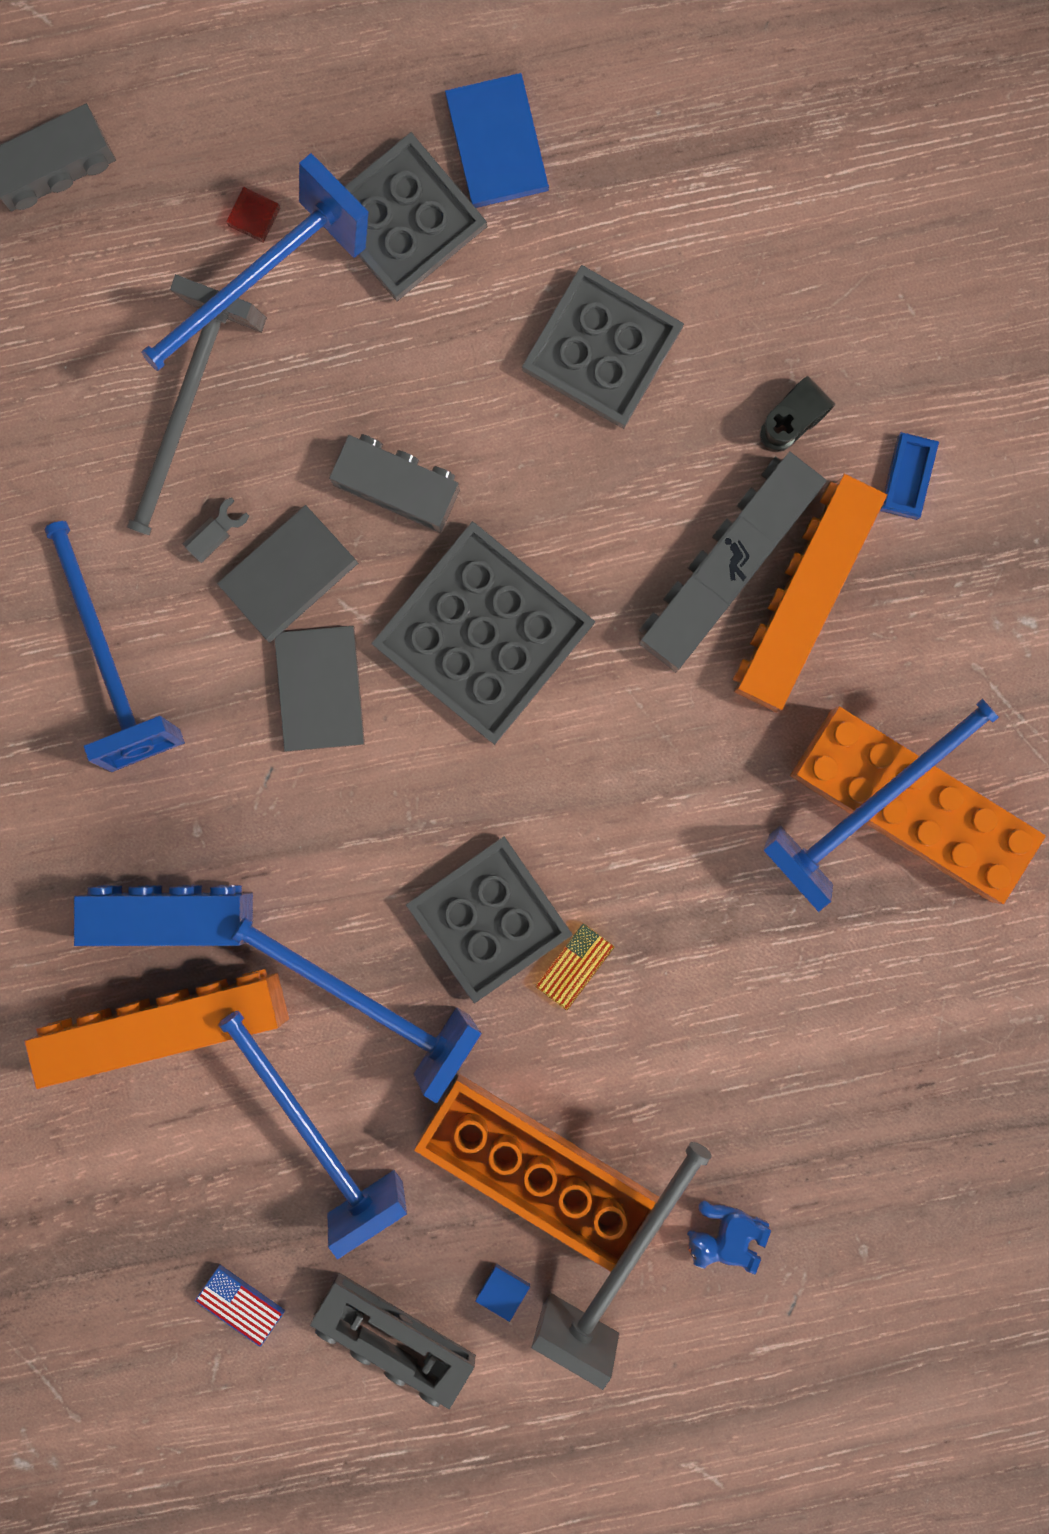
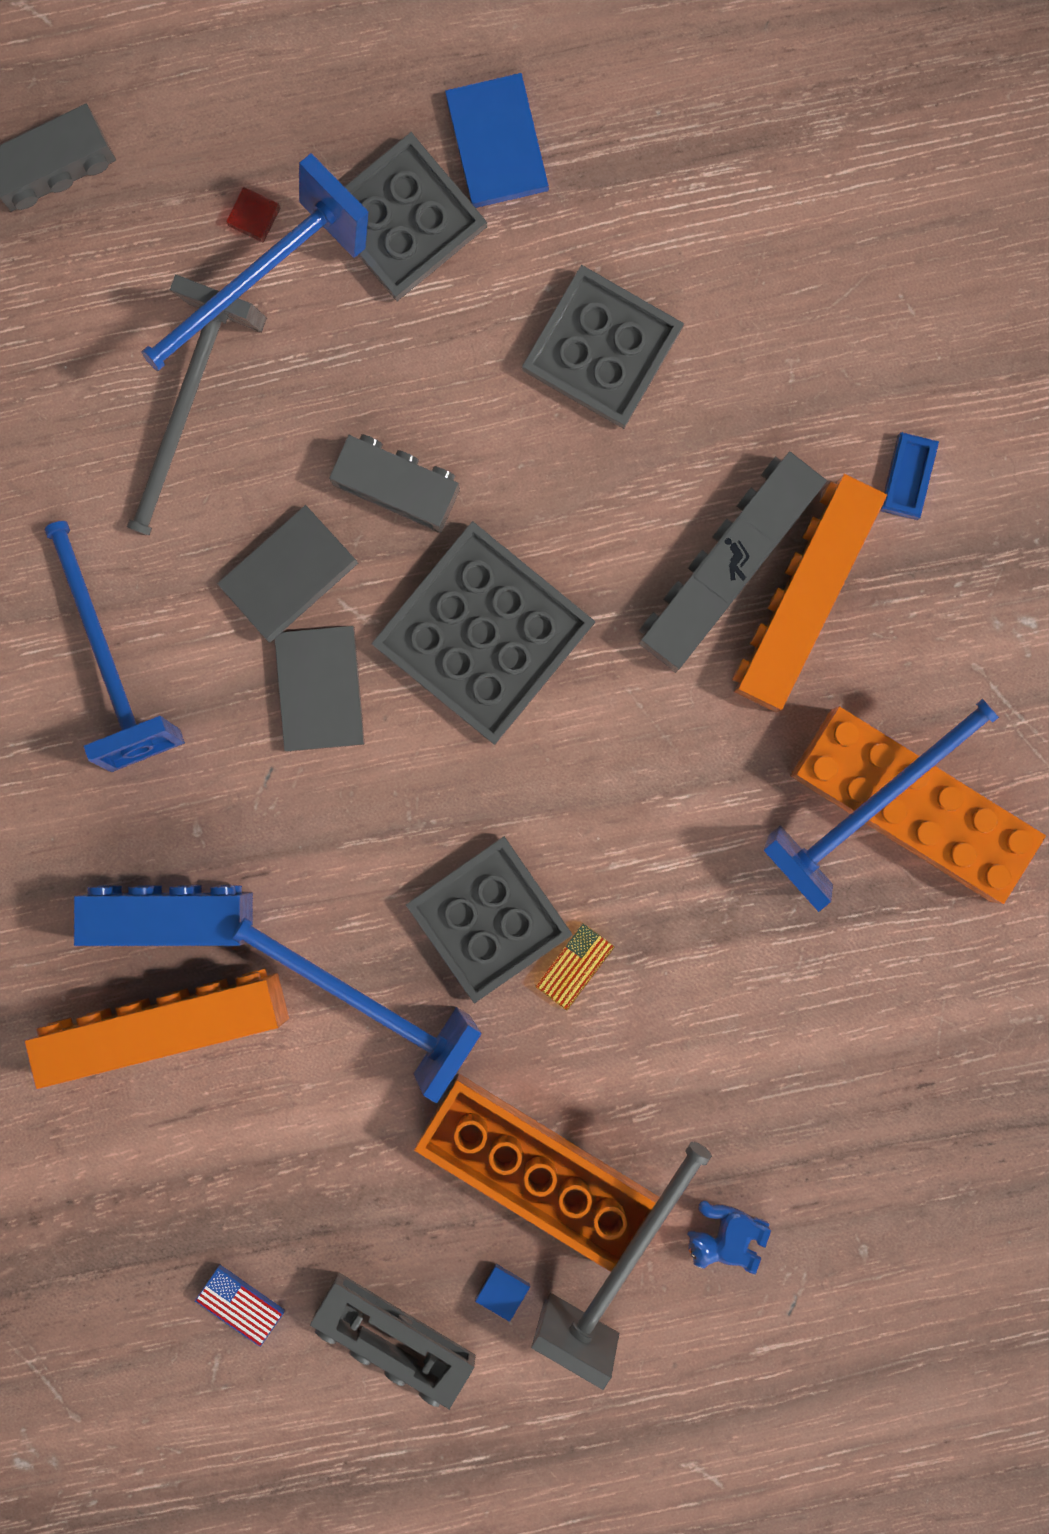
dark grey bar [182,497,249,563] -> none
blue tile [218,1010,407,1260] -> none
pearl dark grey piece [760,376,836,452] -> none

